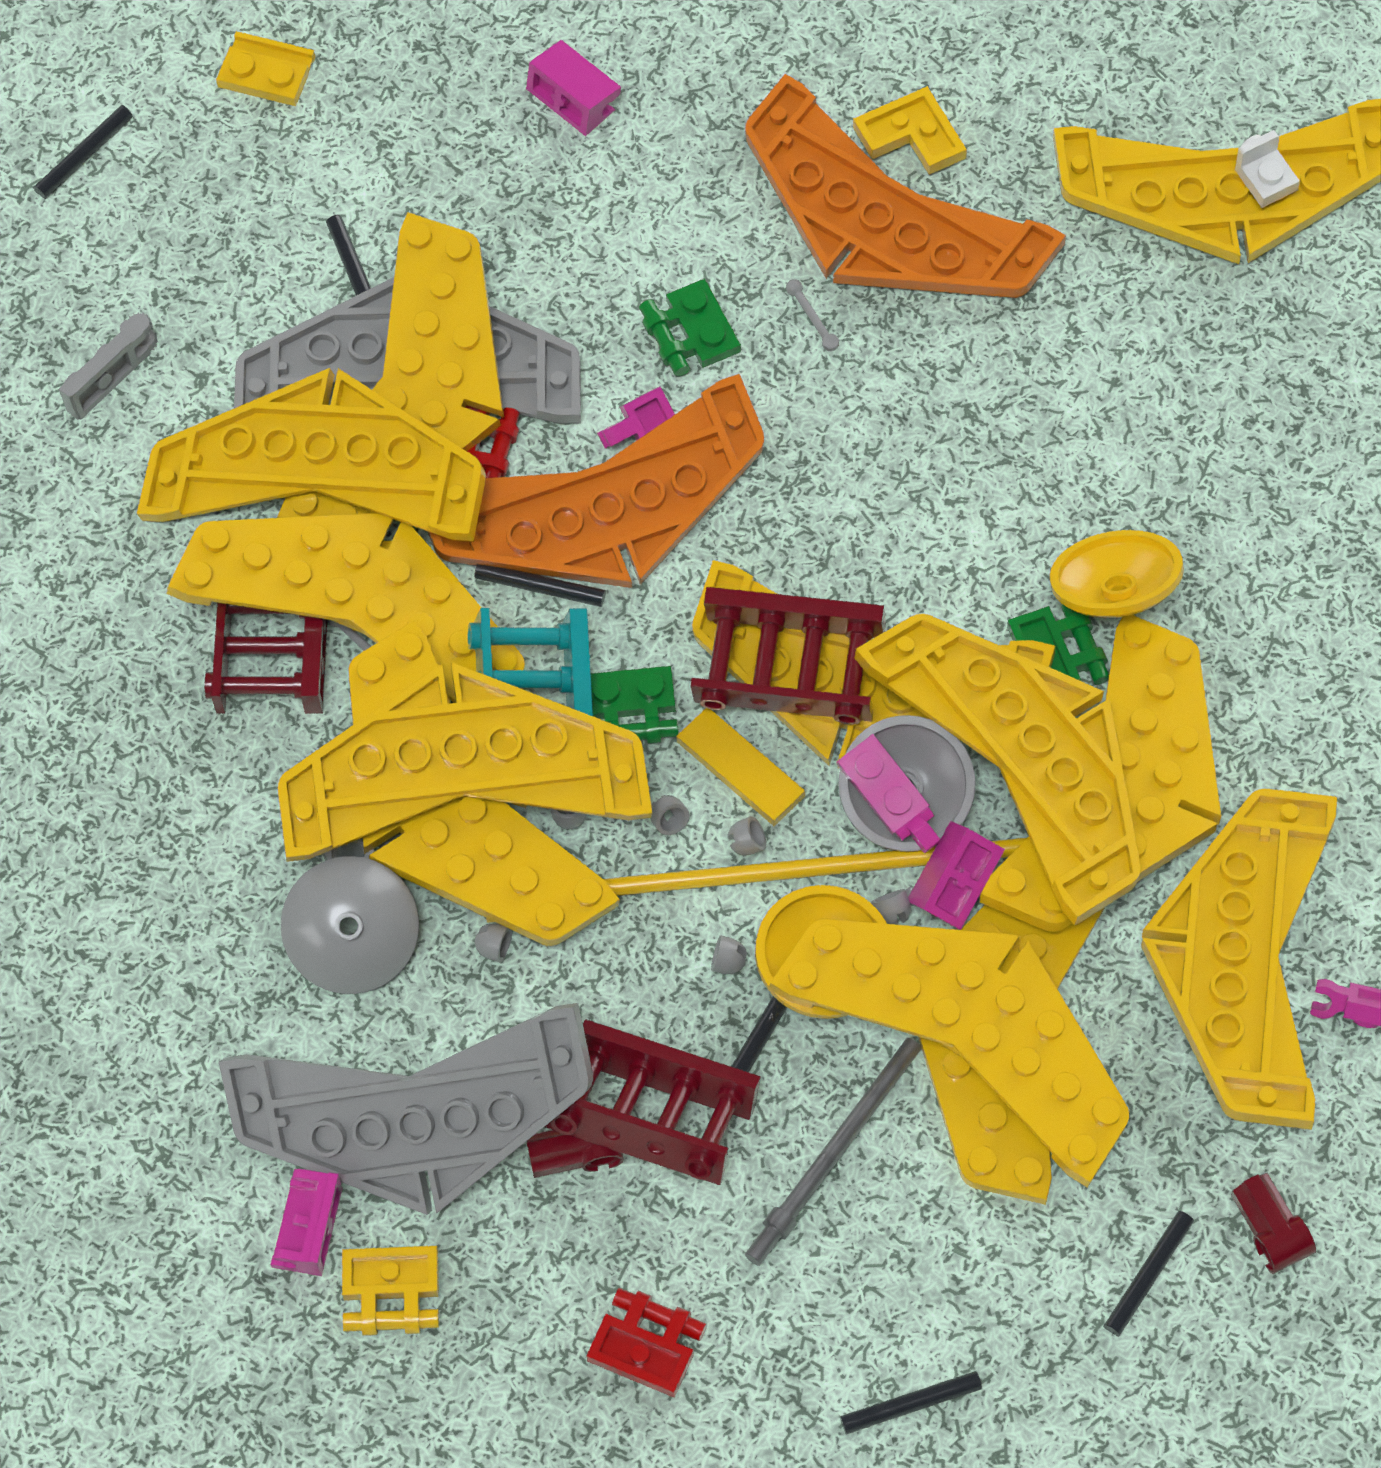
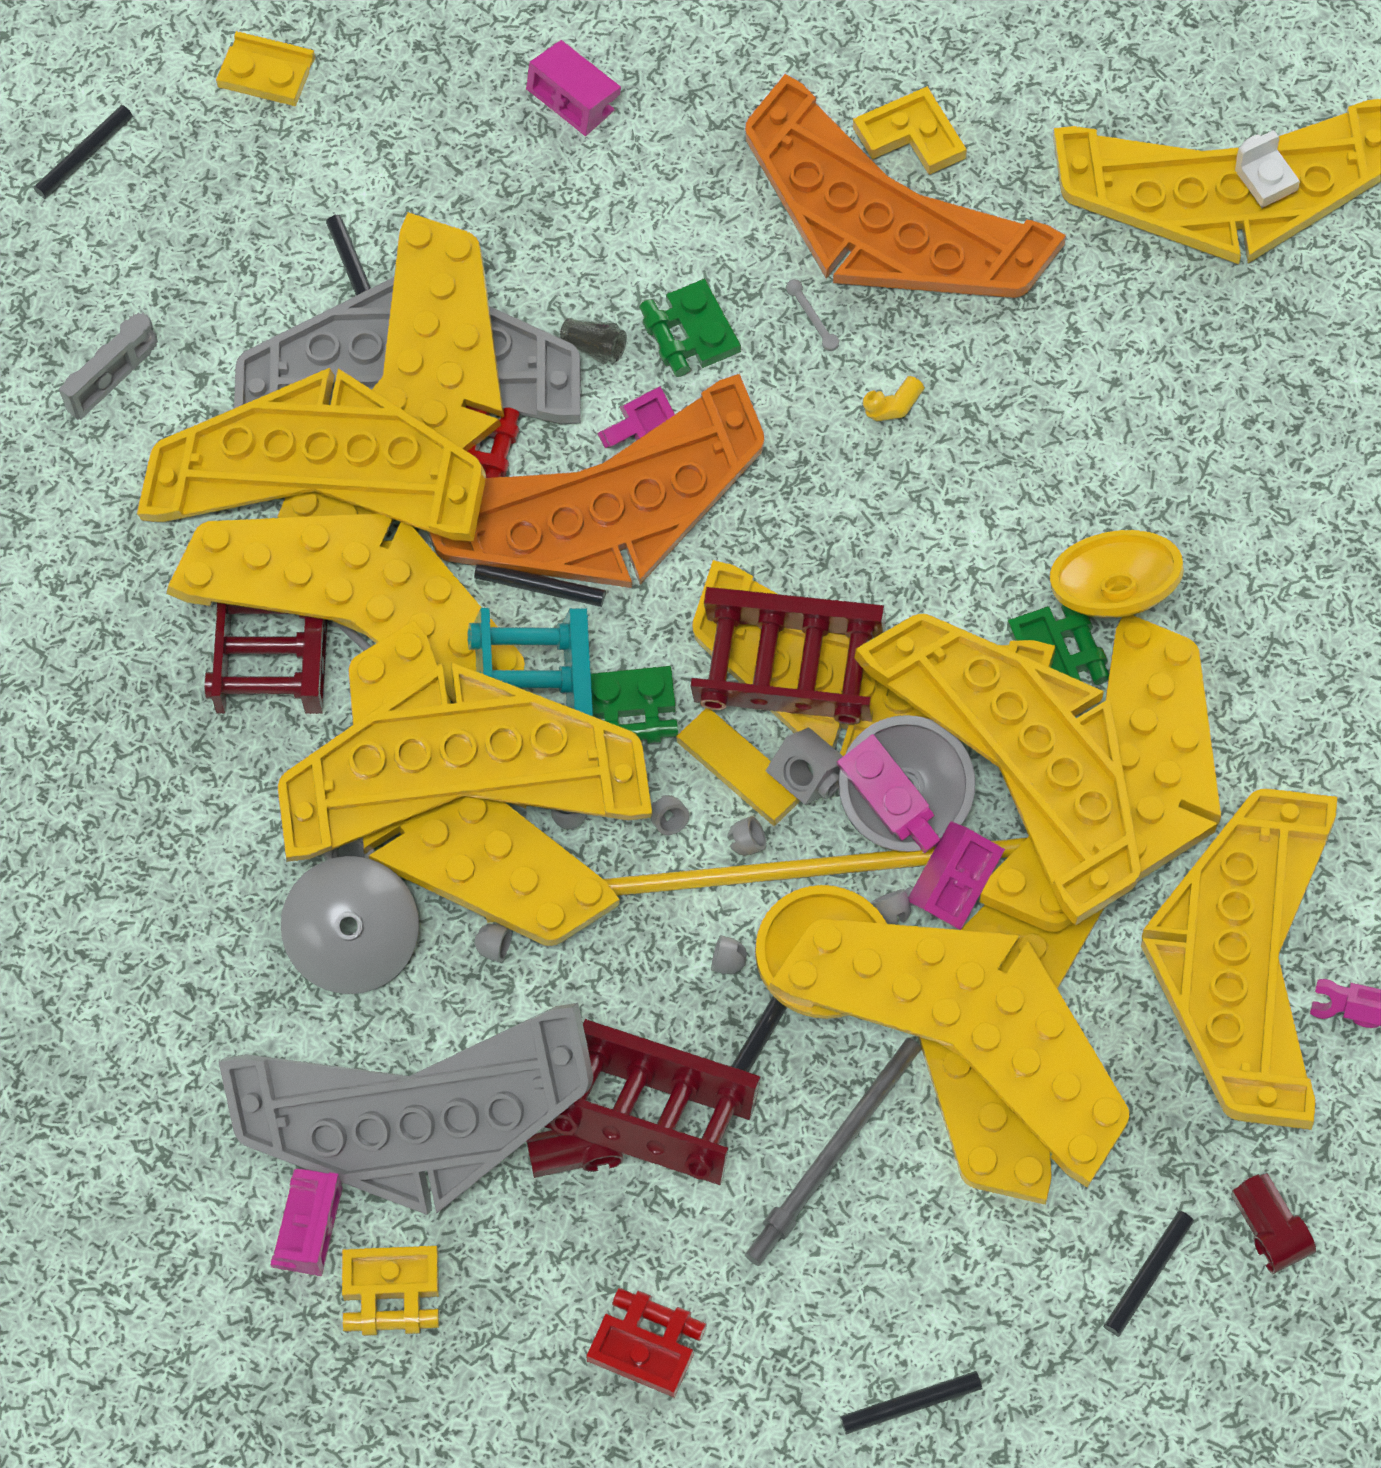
none -> clear smoke cone [560,318,627,364]
none -> light grey brick [766,727,843,805]
none -> yellow arm [863,376,925,421]

